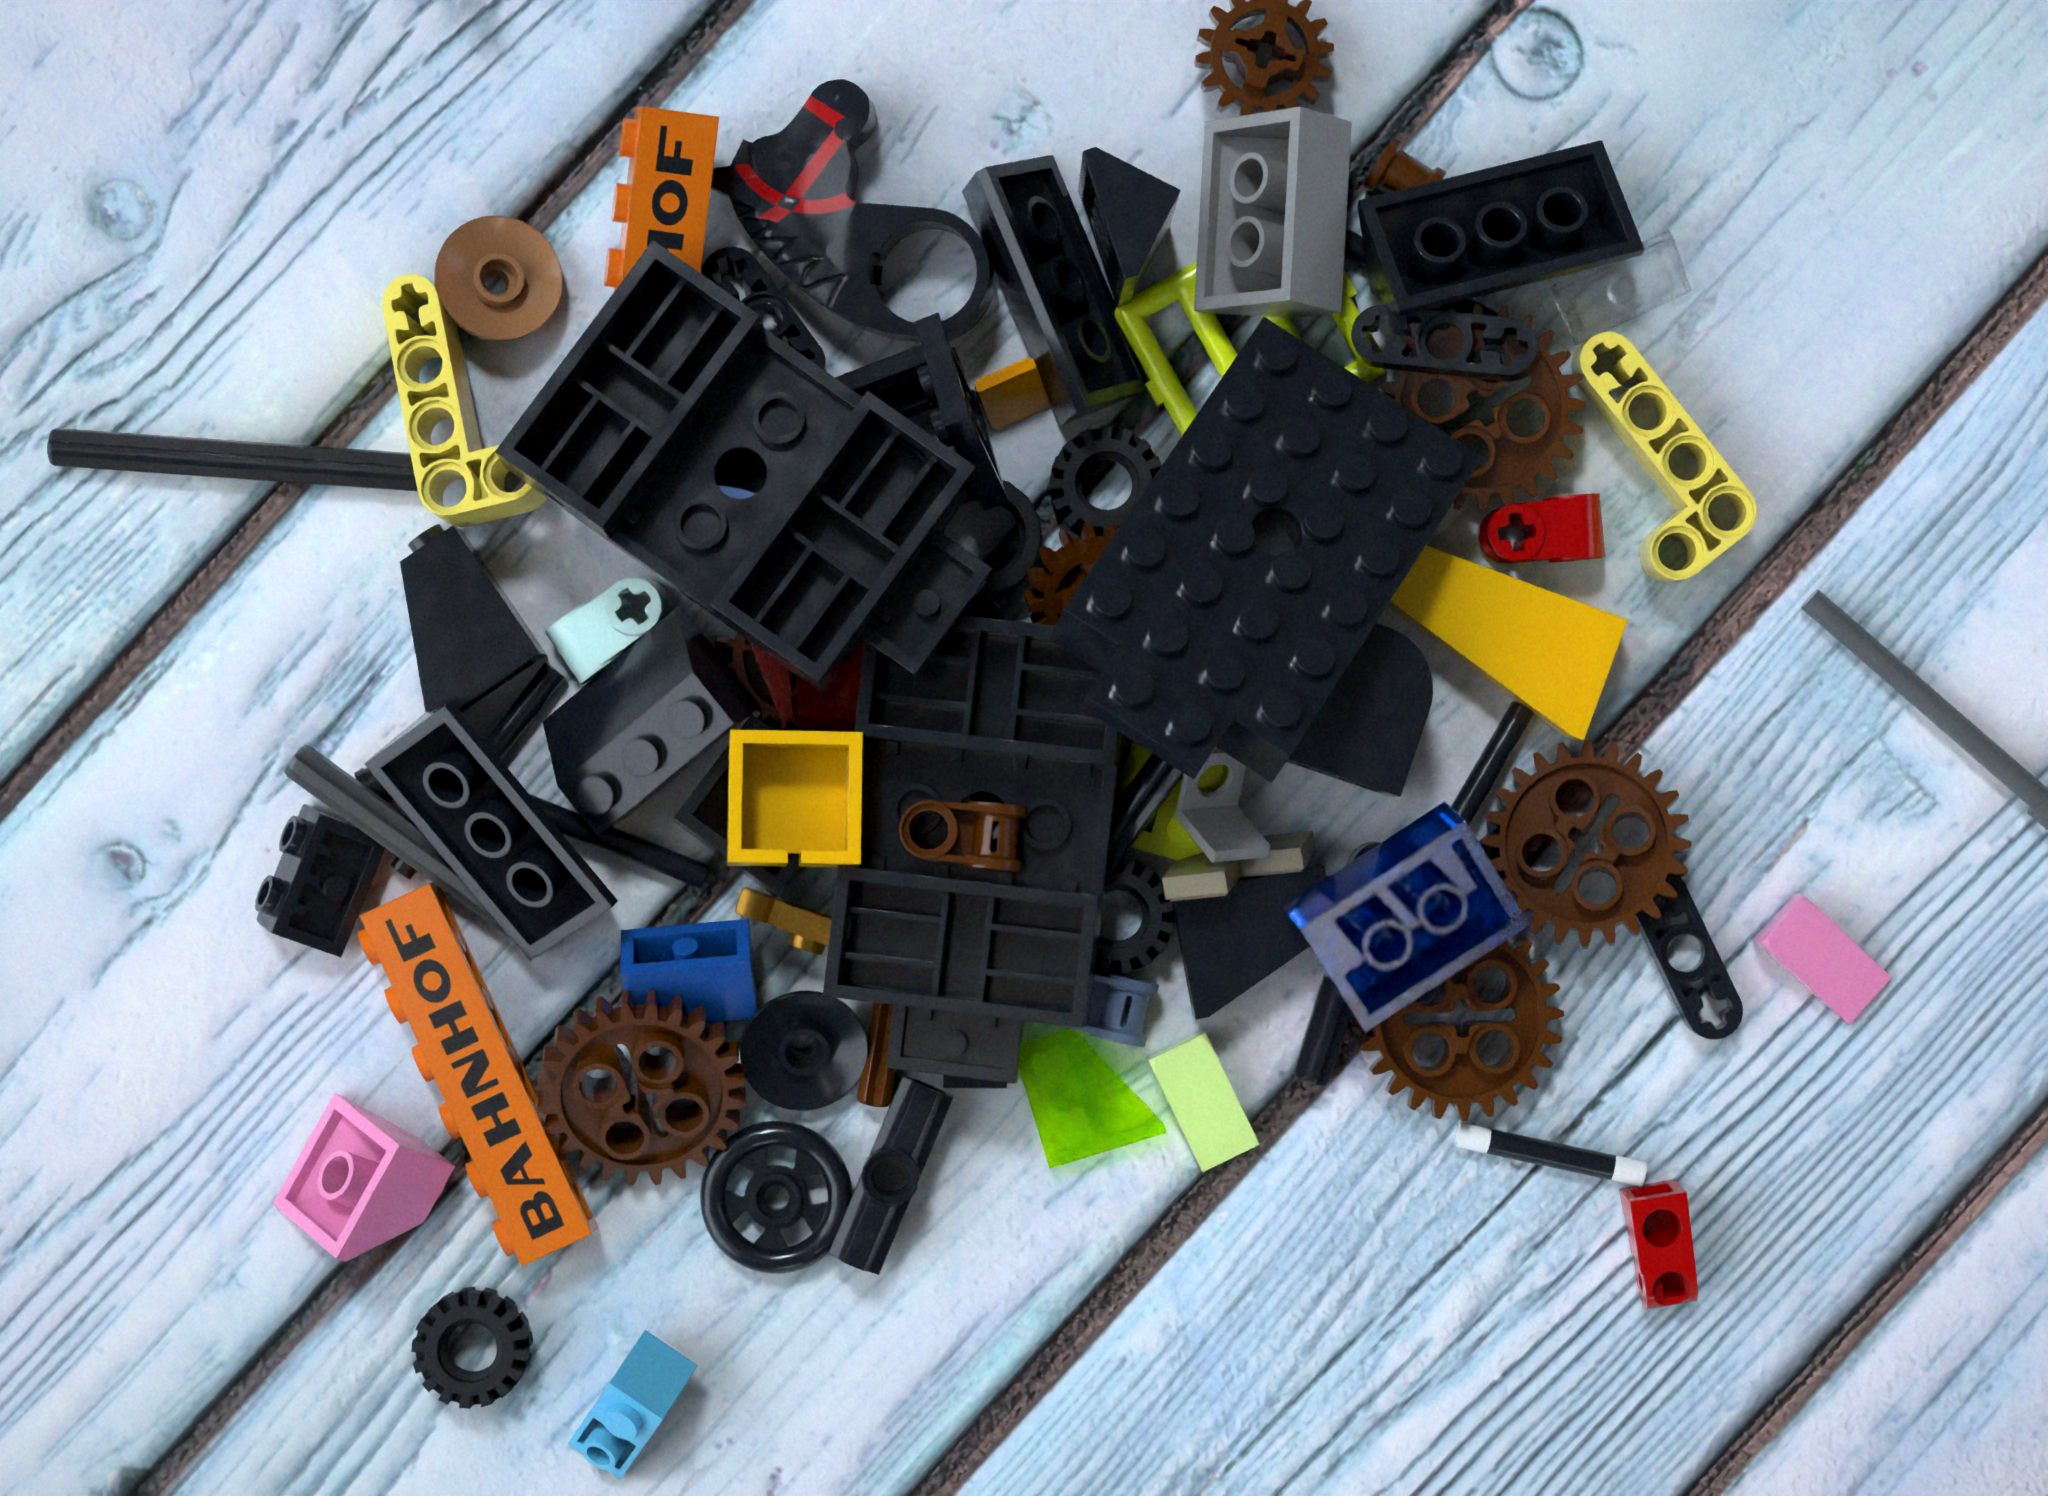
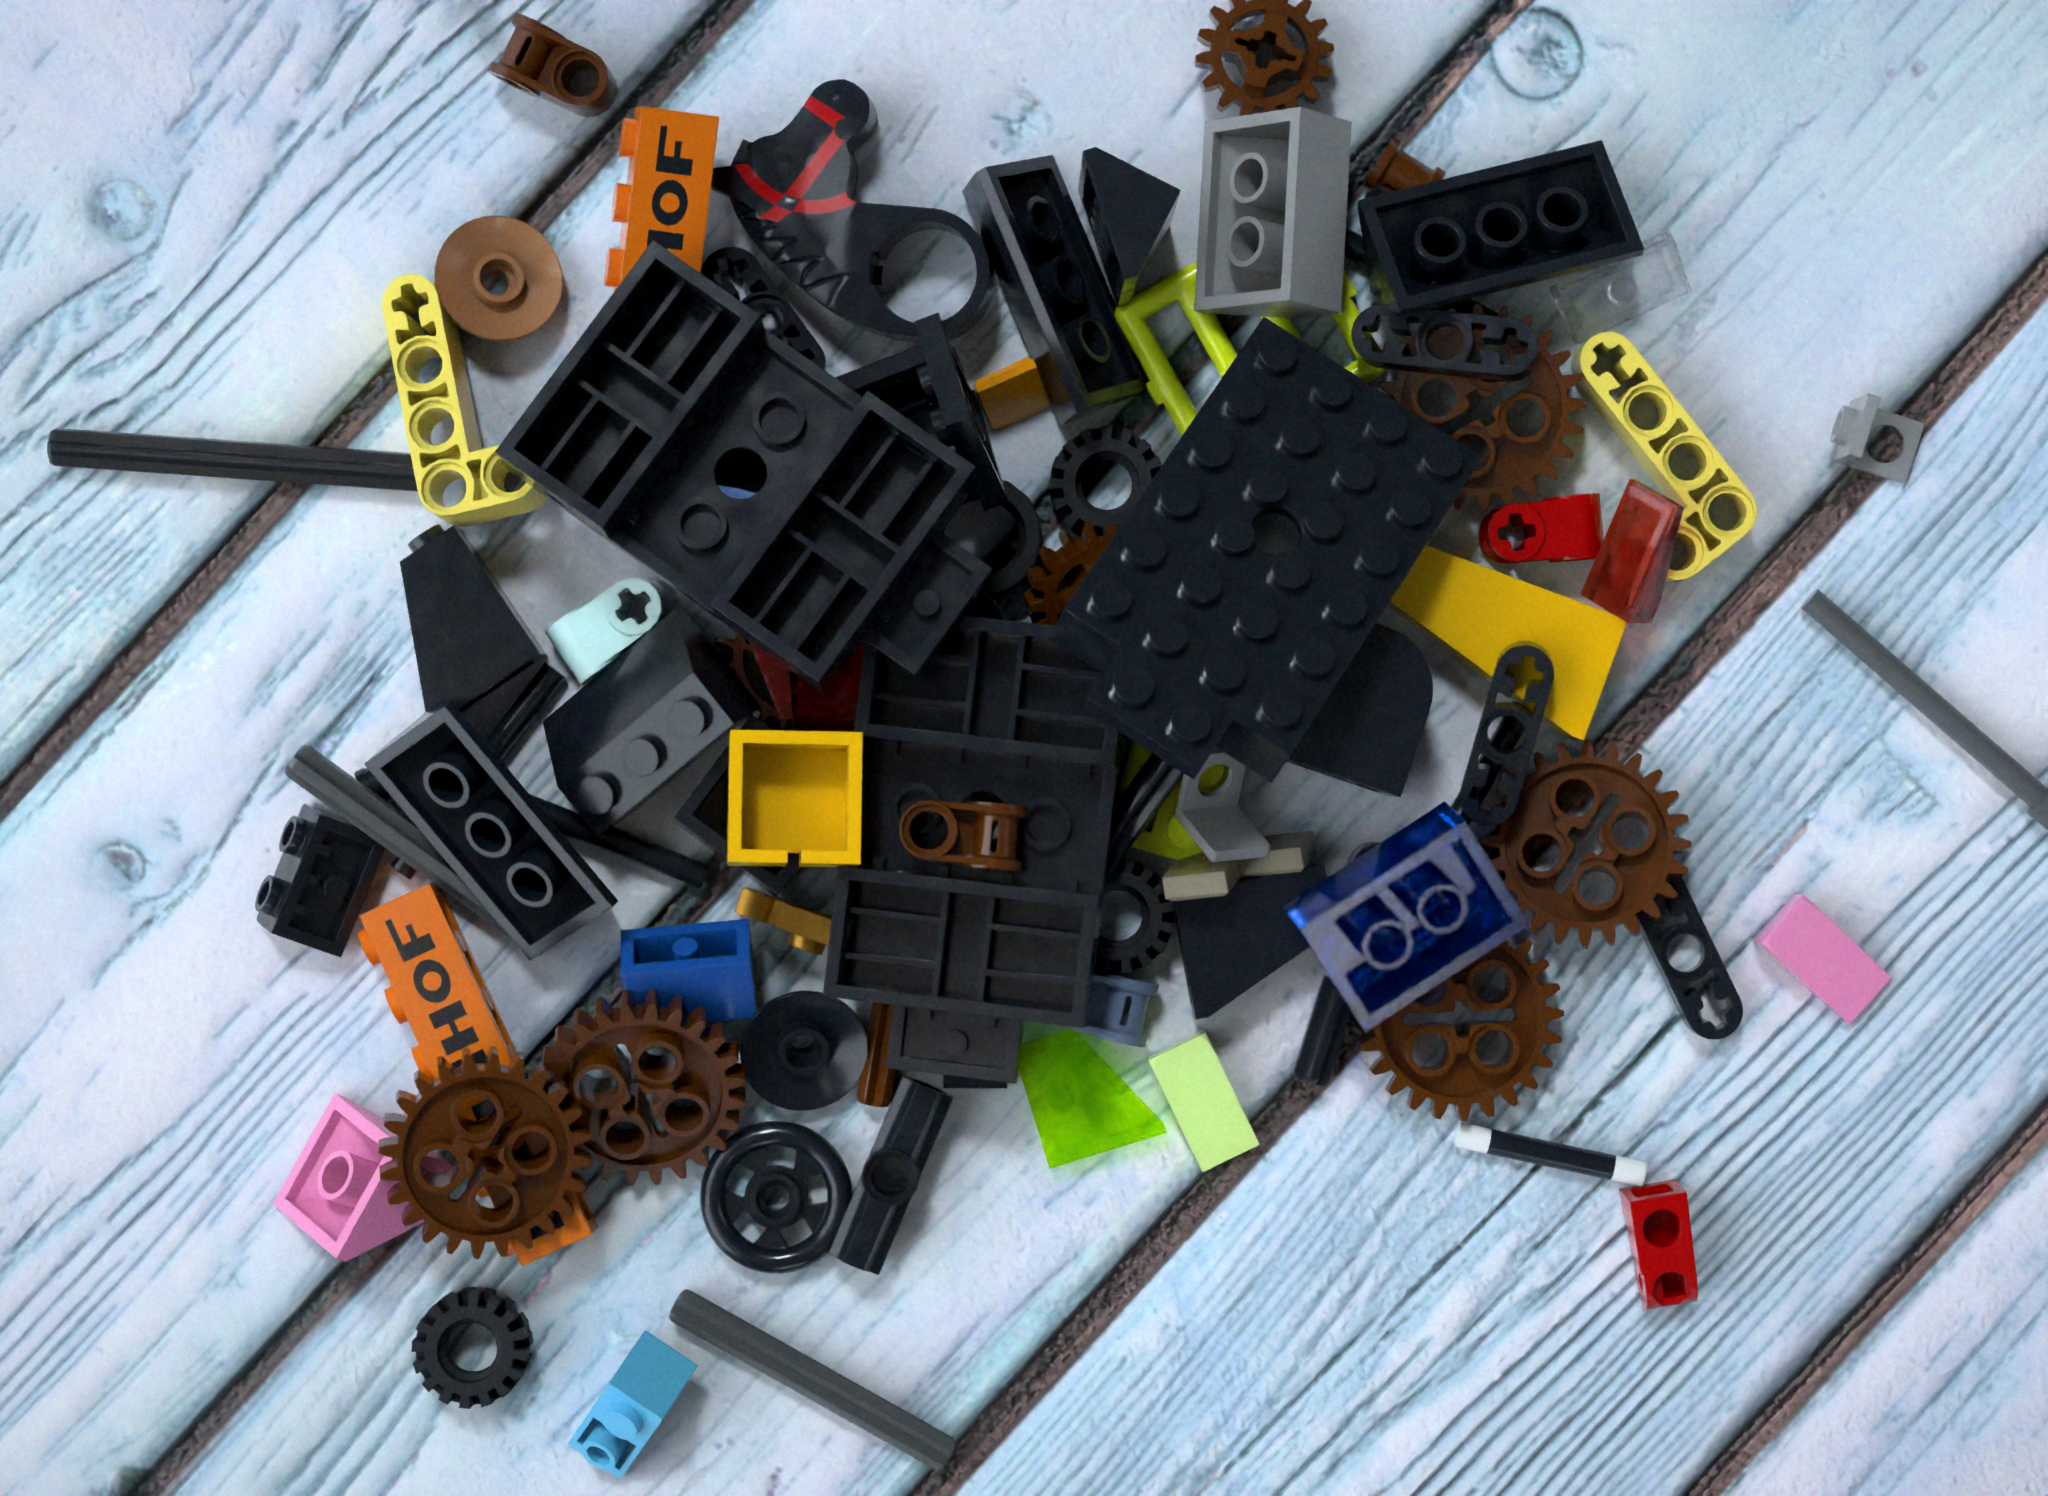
none -> reddish brown gear [378,1046,592,1259]
none -> reddish brown piece [488,13,617,117]
none -> dark grey axle [669,1289,956,1470]
none -> black beam [1460,641,1554,826]
none -> clear red slope [1581,479,1684,623]
none -> light grey bracket [1831,393,1924,484]

